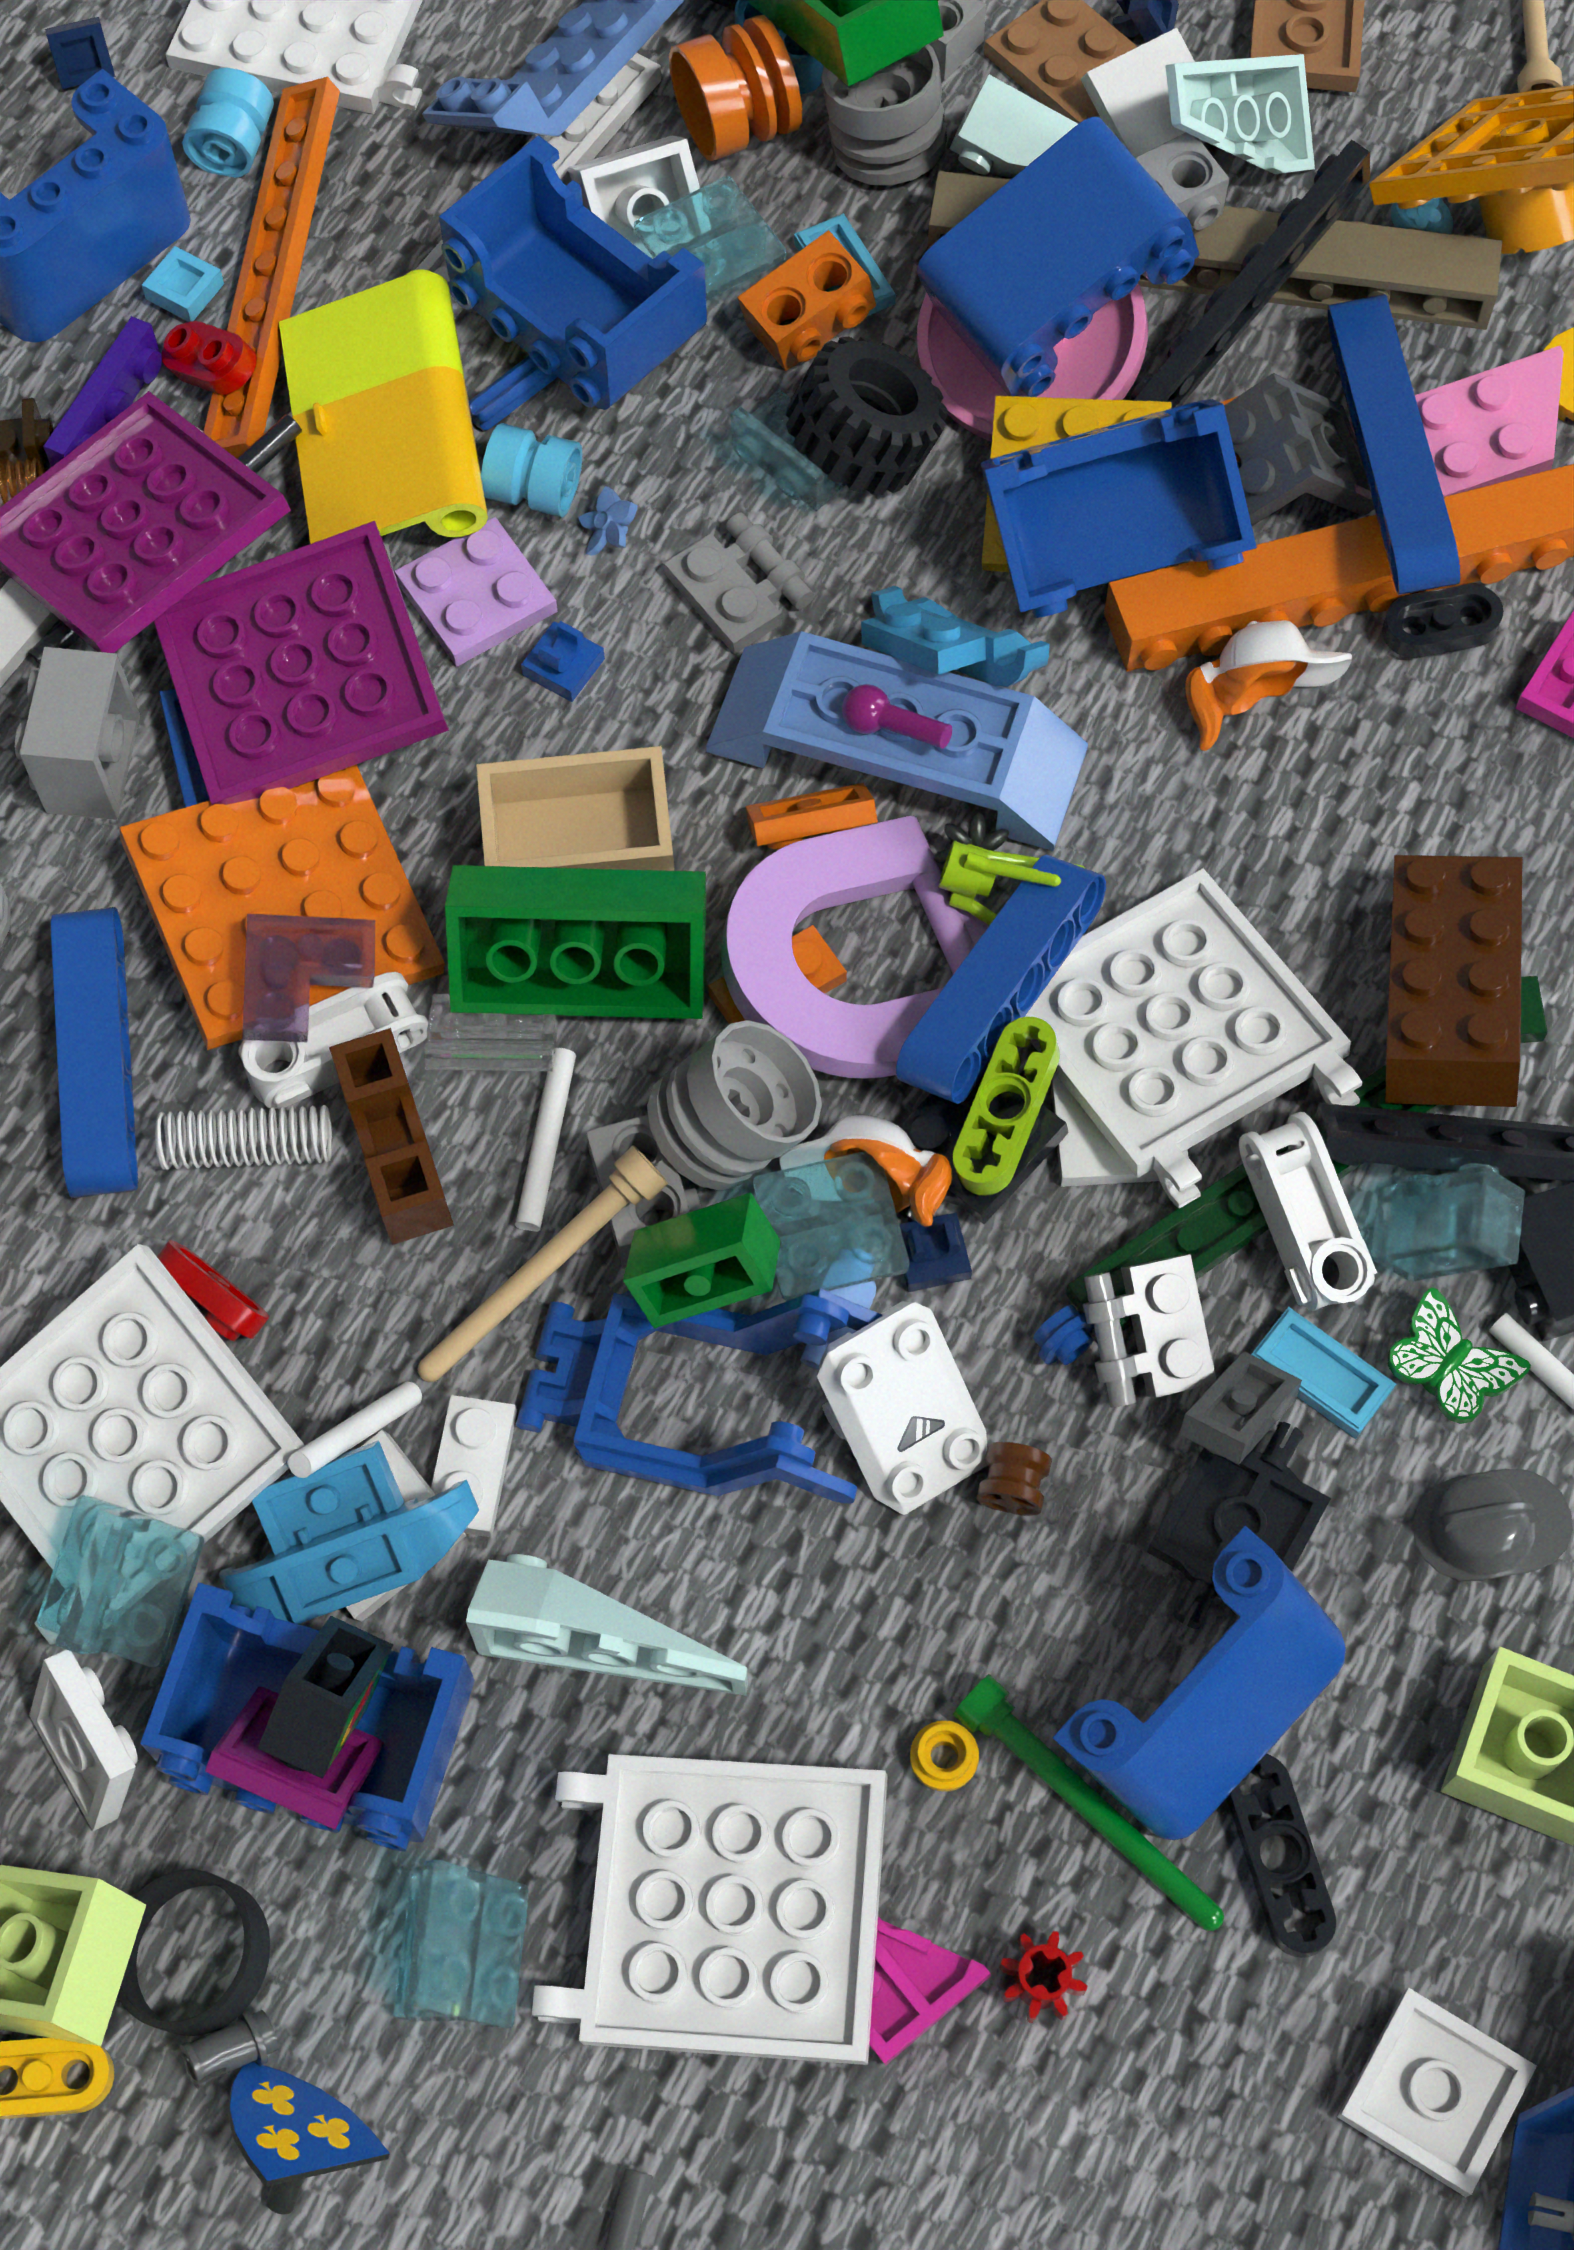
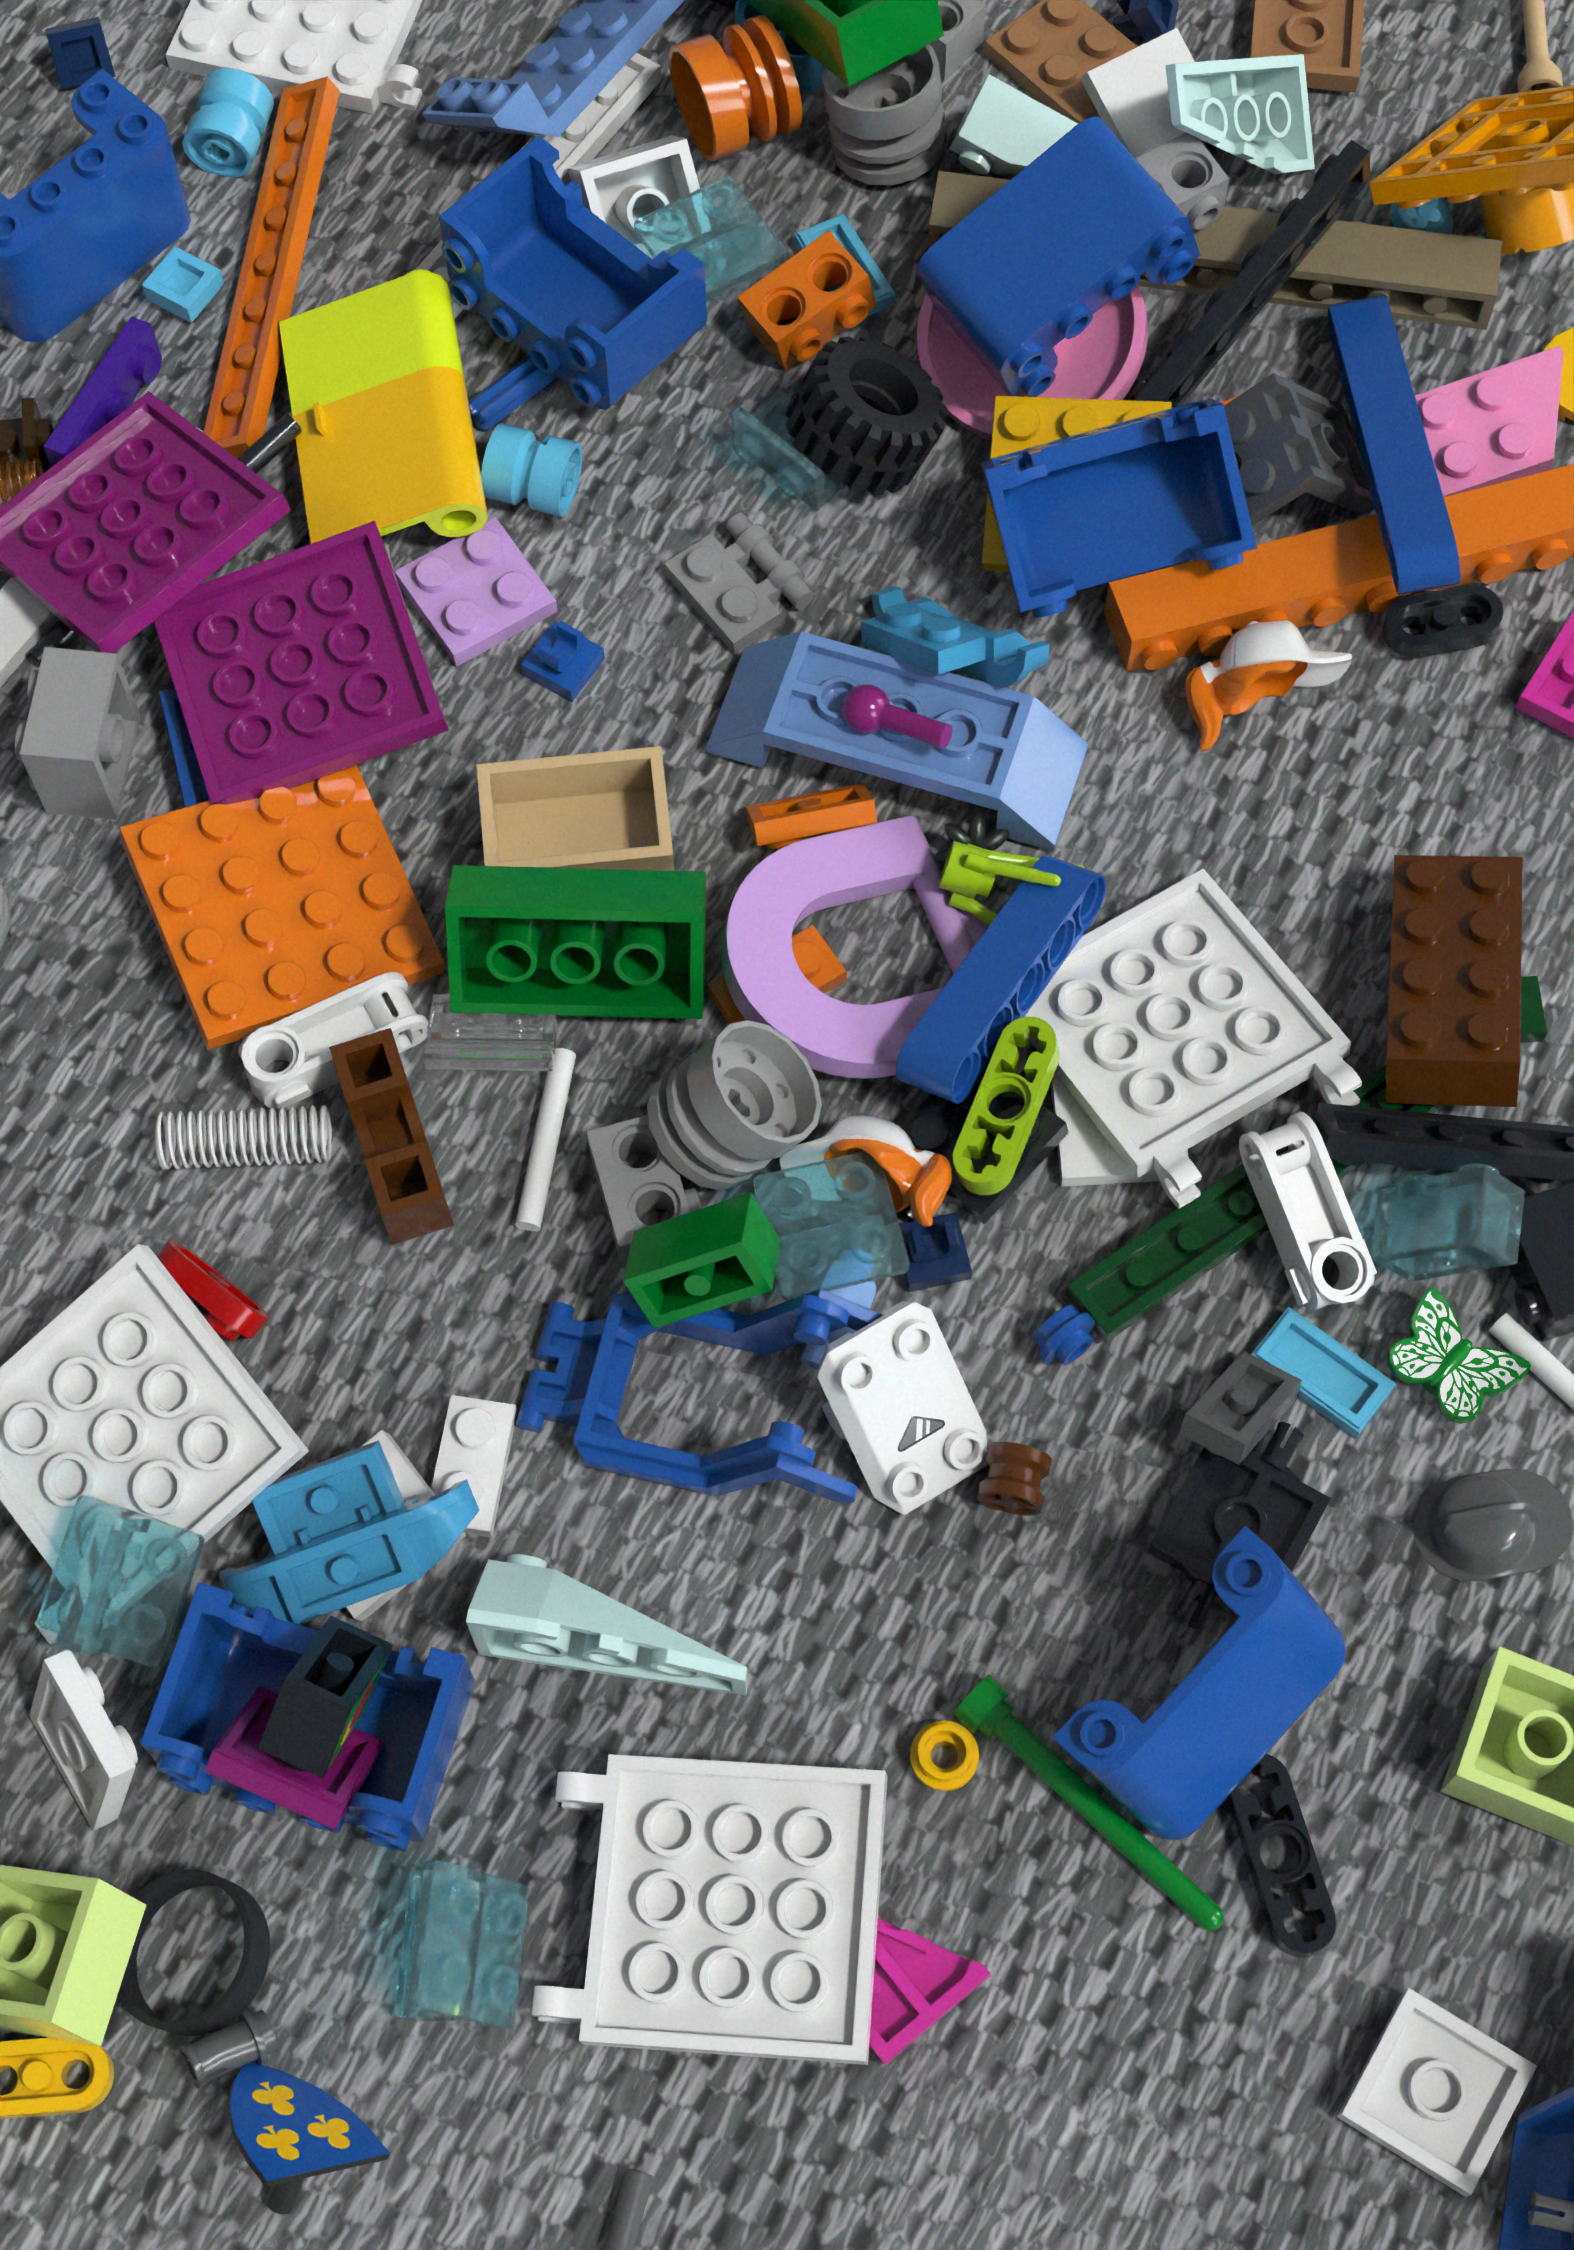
blue beam [51,907,138,1198] -> none
red plate [161,321,257,395] -> none
plate [242,914,375,1042] -> none
white bar [288,1382,422,1478] -> none
tan piece [418,1145,669,1382] -> none
medium blue plant [578,486,638,556] -> none
red gear [999,1931,1088,2023] -> none
plate [1083,1254,1216,1407] -> none

